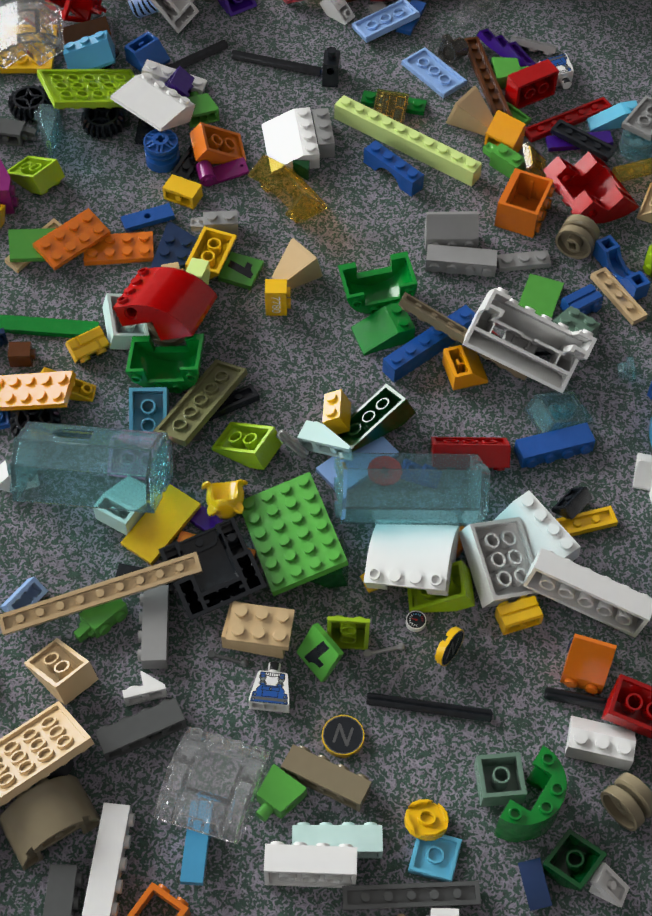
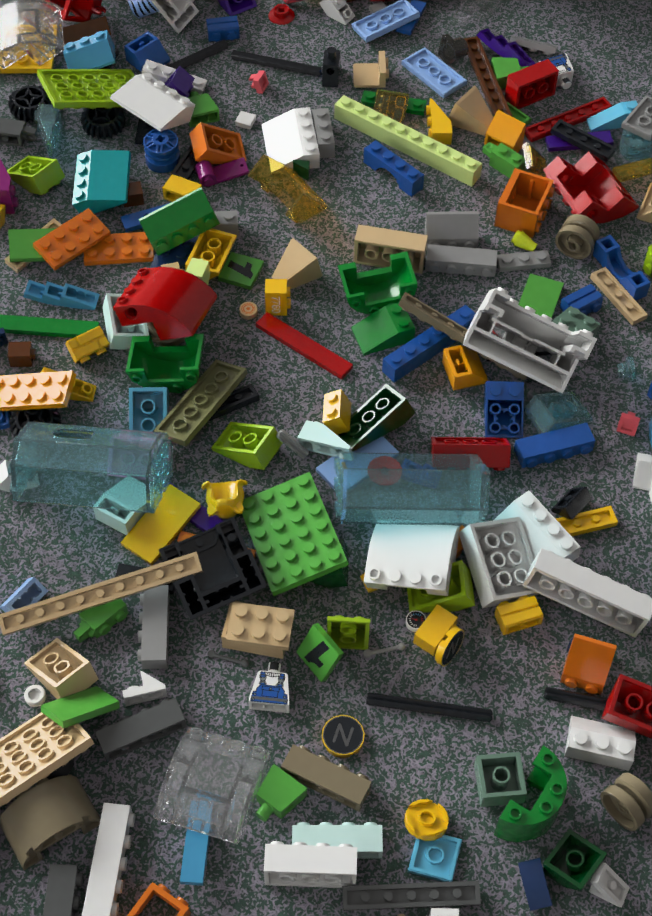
none -> dark azure slope [23,280,100,310]
none -> white tile [24,685,46,707]
none -> bright green tile [41,686,120,728]
none -> teal slope [72,150,131,214]
none -> reddish brown brick [124,181,144,208]
none -> green slope [139,187,220,256]
none -> blue brick [206,16,240,42]
none -> white tile [235,111,256,130]
none -> tan tile [239,302,257,320]
none -> coral tile [249,70,269,94]
none -> red tile [256,312,353,380]
none -> red piece [268,4,295,25]
none -> tan bracket [353,51,389,88]
none -> tan brick [354,224,428,274]
none -> yellow brick [413,604,458,656]
none -> yellow slope [426,98,453,145]
none -> blue slope [484,381,524,438]
none -> neon yellow cone [511,230,538,252]
none -> coral tile [616,411,640,437]

